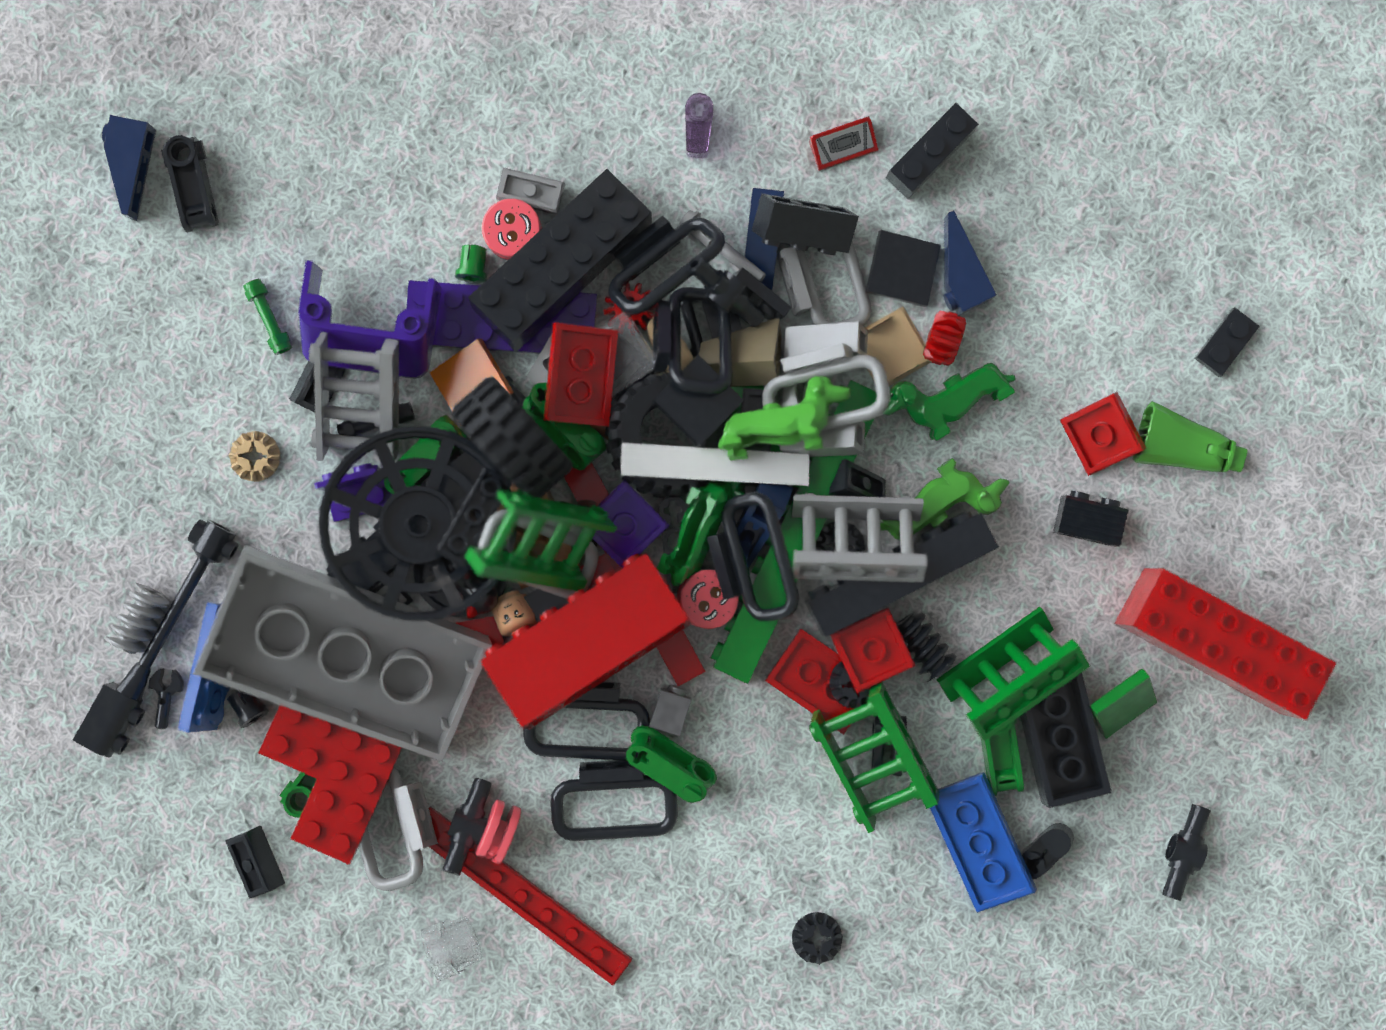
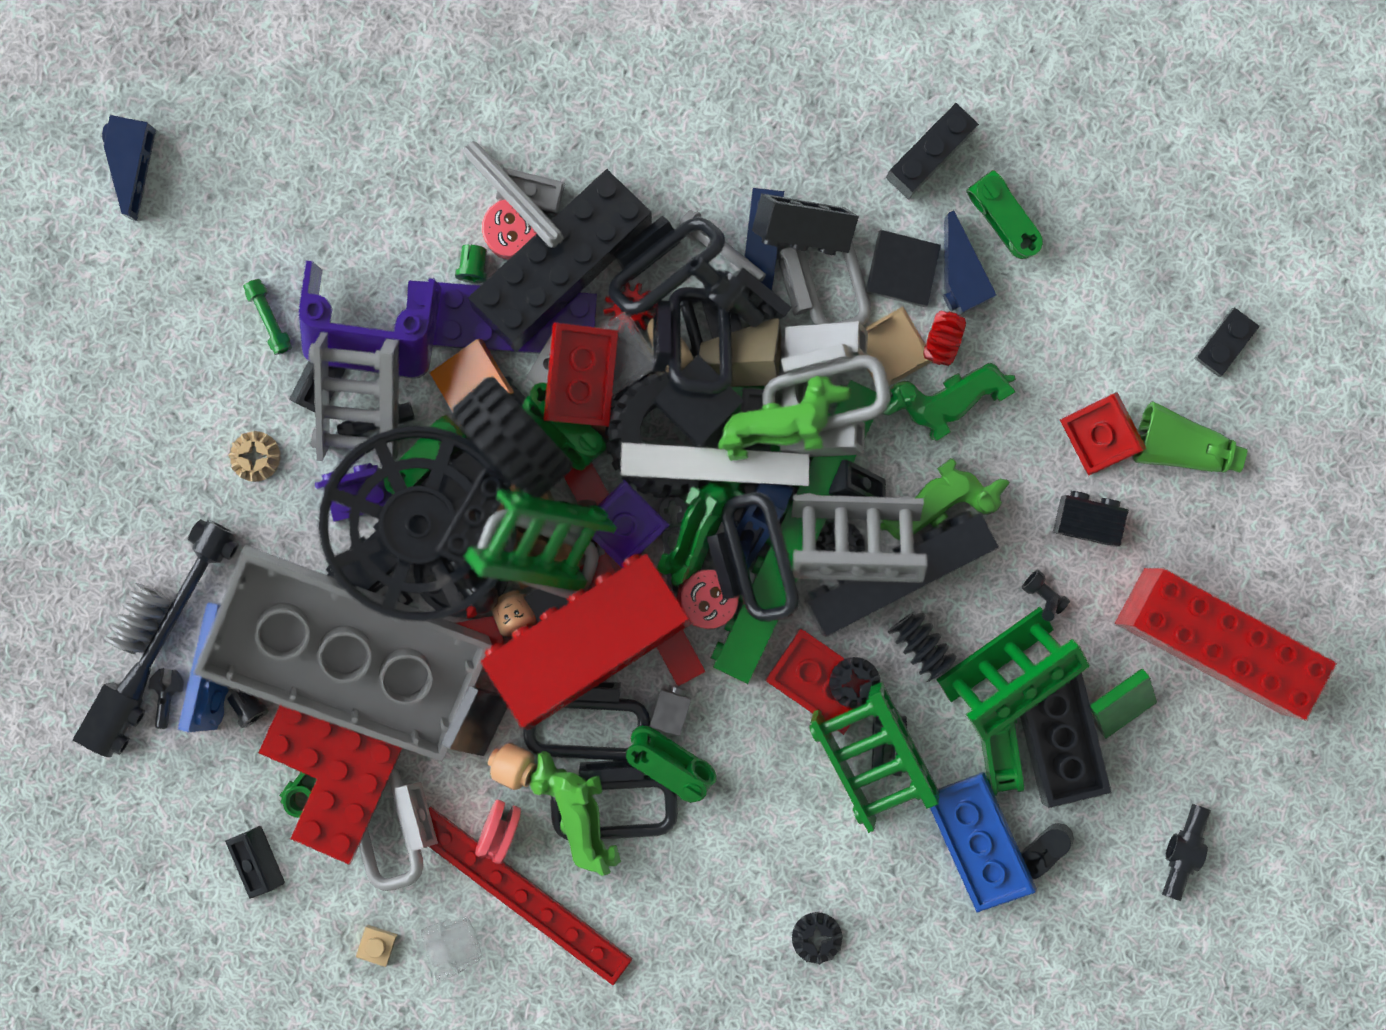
black piece [161,135,219,233] -> none
black pin [442,778,492,876] -> none
clear purple piece [685,93,714,159] -> none
slope [809,116,878,171] -> none
red tile [830,607,916,693] -> none
none -> tan plate [356,925,398,967]
none -> black tile [442,686,508,756]
none -> light grey axle [463,141,563,248]
none -> light nougat head [488,743,537,790]
none -> bright green animal [530,751,621,876]
none -> green piece [966,170,1043,259]
none -> black piece [1021,569,1070,621]

